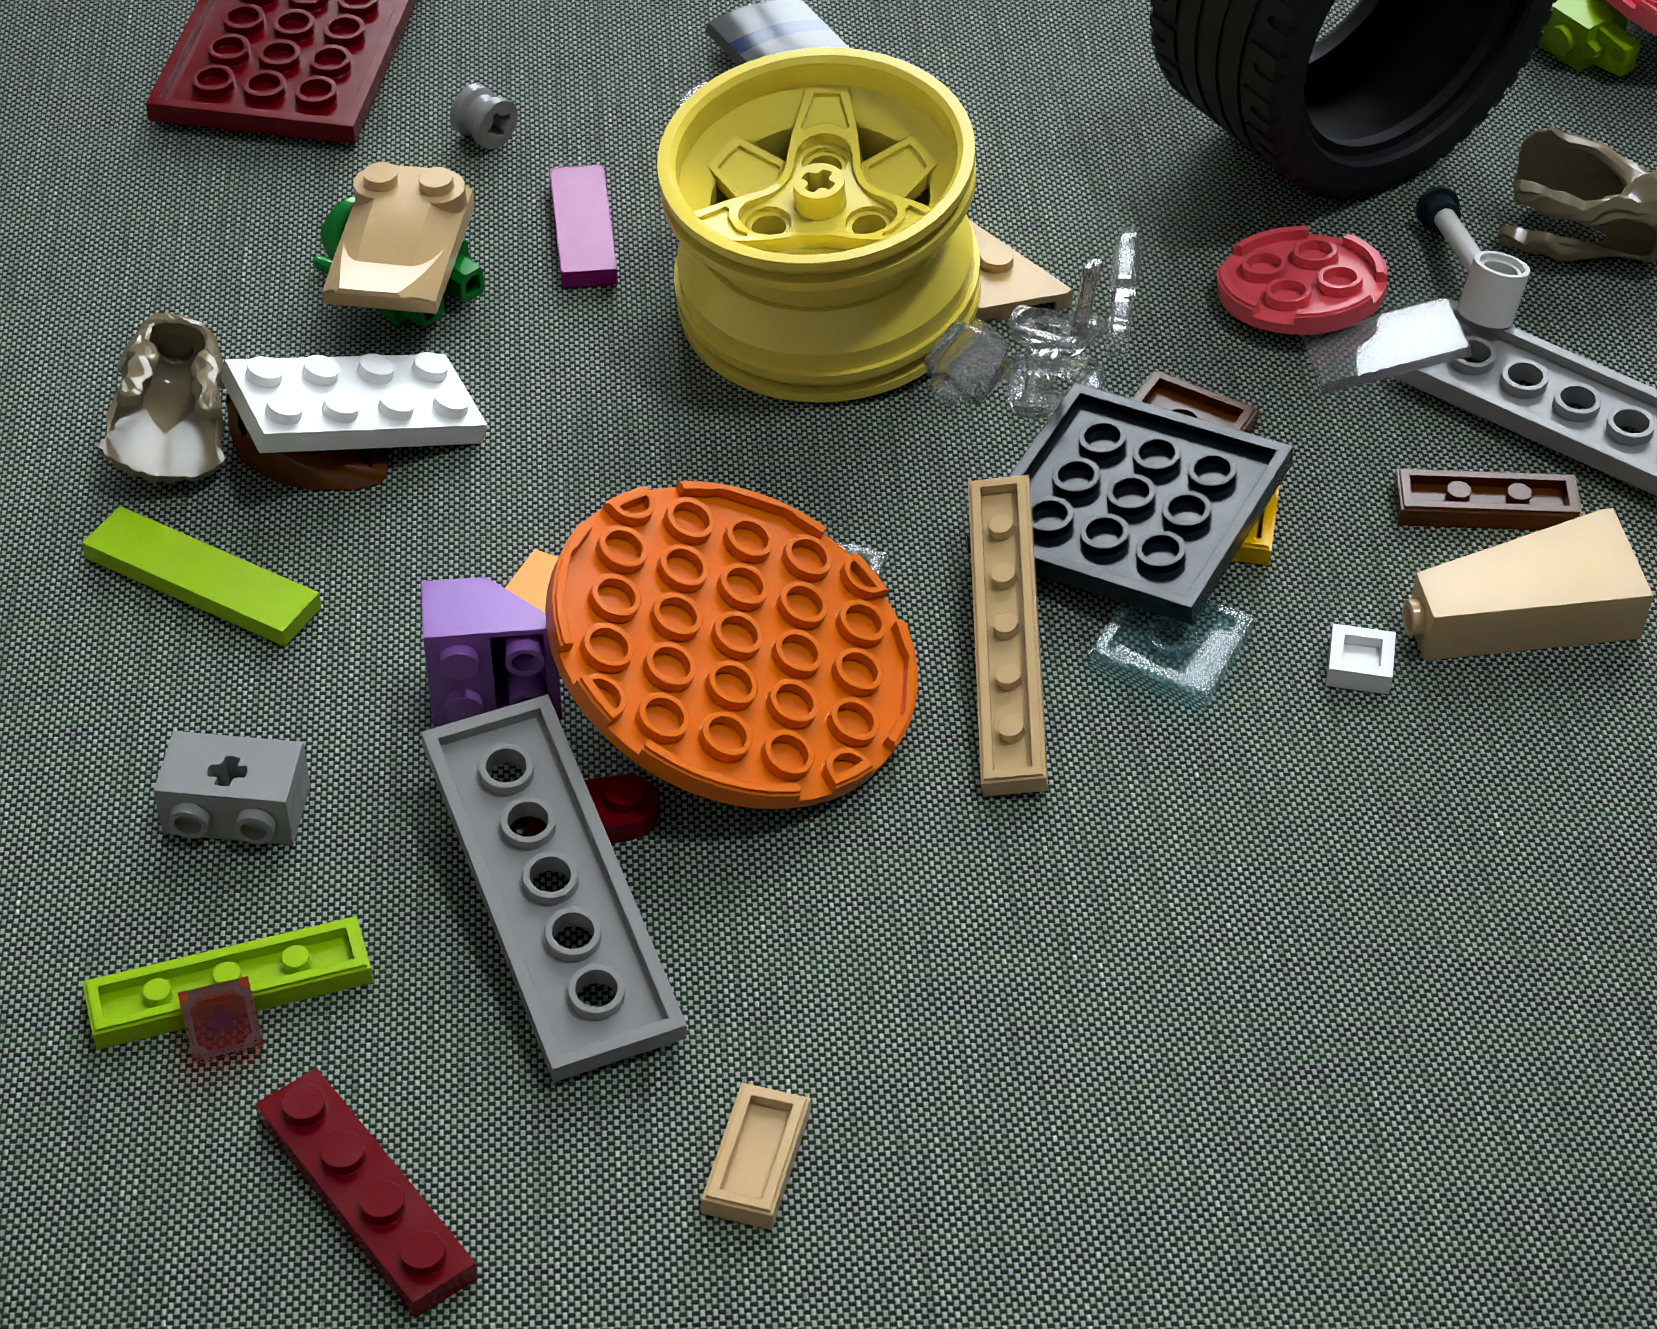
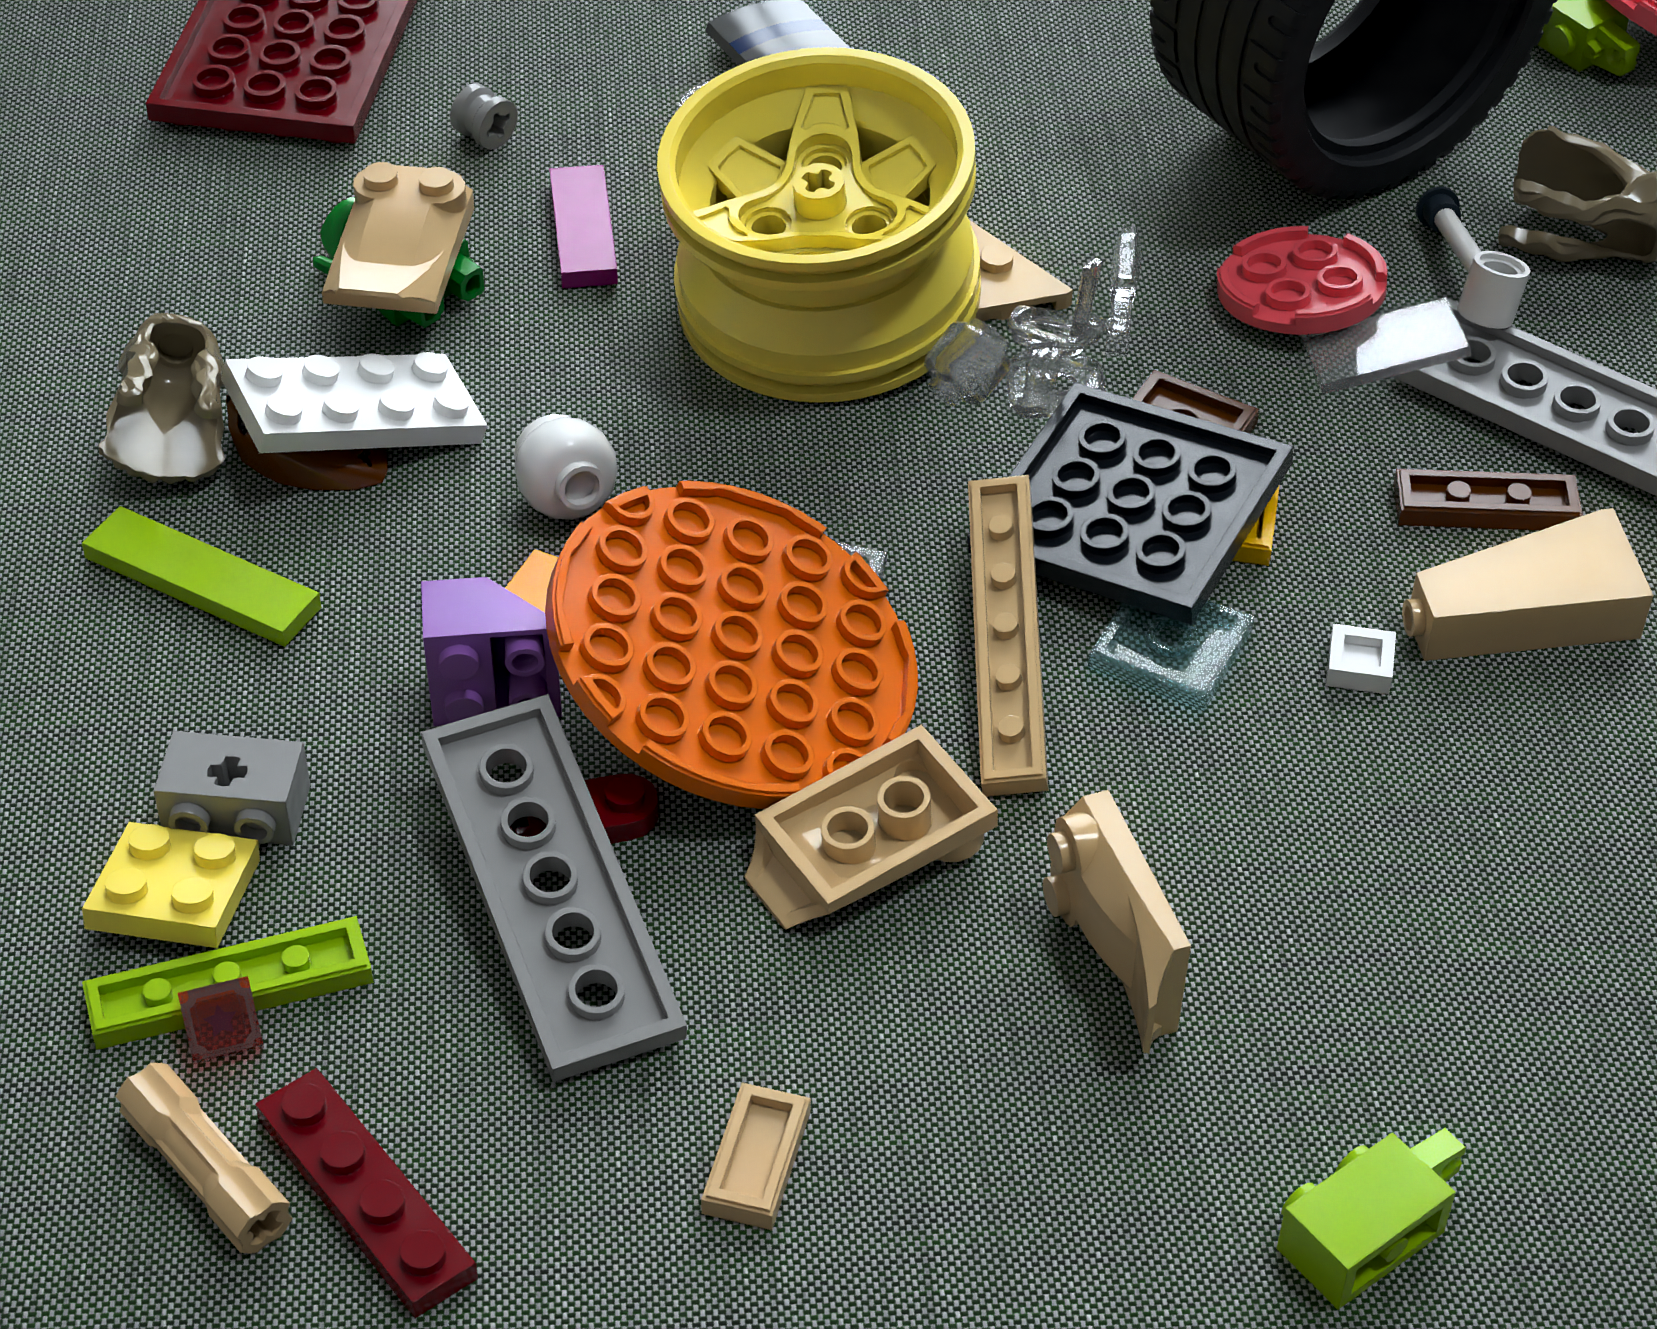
none -> light yellow plate [82,822,260,948]
none -> tan axle [115,1063,293,1253]
none -> white piece [514,414,618,520]
none -> tan slope [744,724,998,929]
none -> tan slope [1043,790,1191,1054]
none -> lime hinge [1276,1128,1466,1310]

